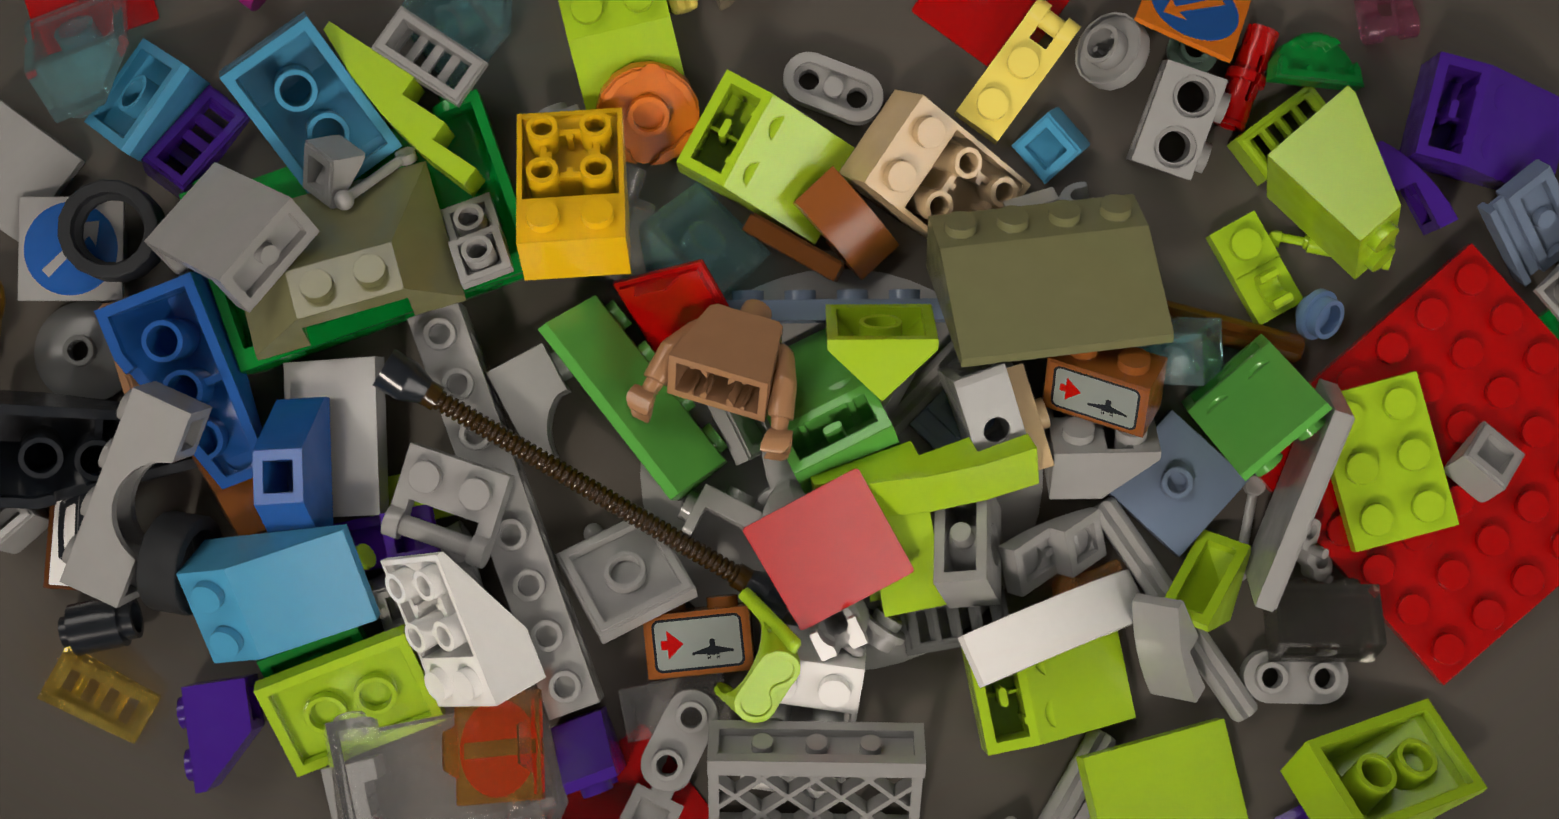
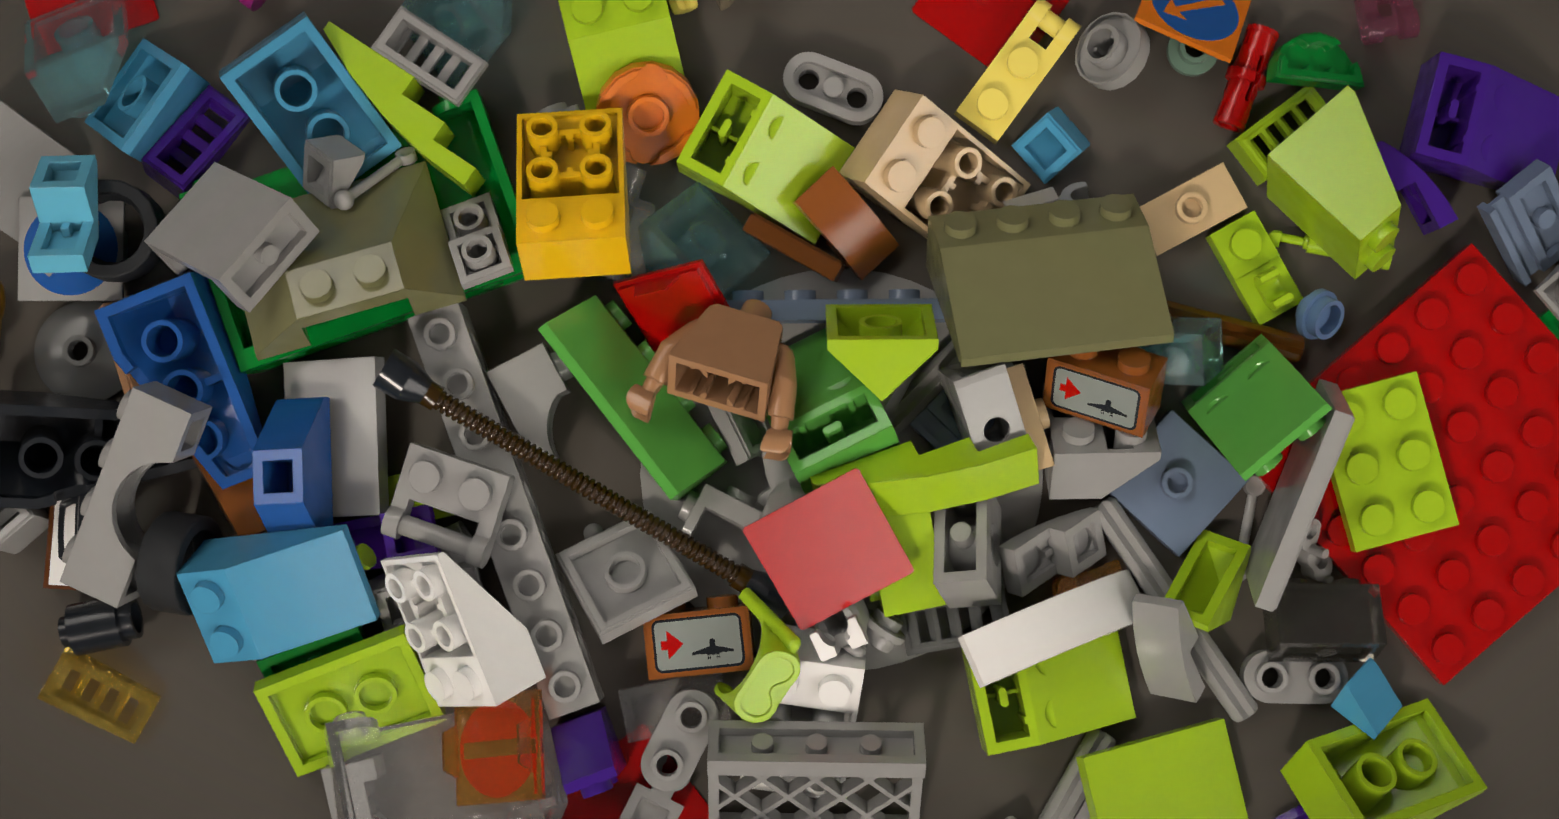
dark purple slope [176,673,265,794] -> none
light grey brick [1126,59,1231,181] -> none
light grey slope [1444,421,1525,503] -> none
none -> medium azure slope [27,155,99,273]
none -> tan plate [1140,162,1248,257]
none -> dark azure slope [1331,657,1403,740]

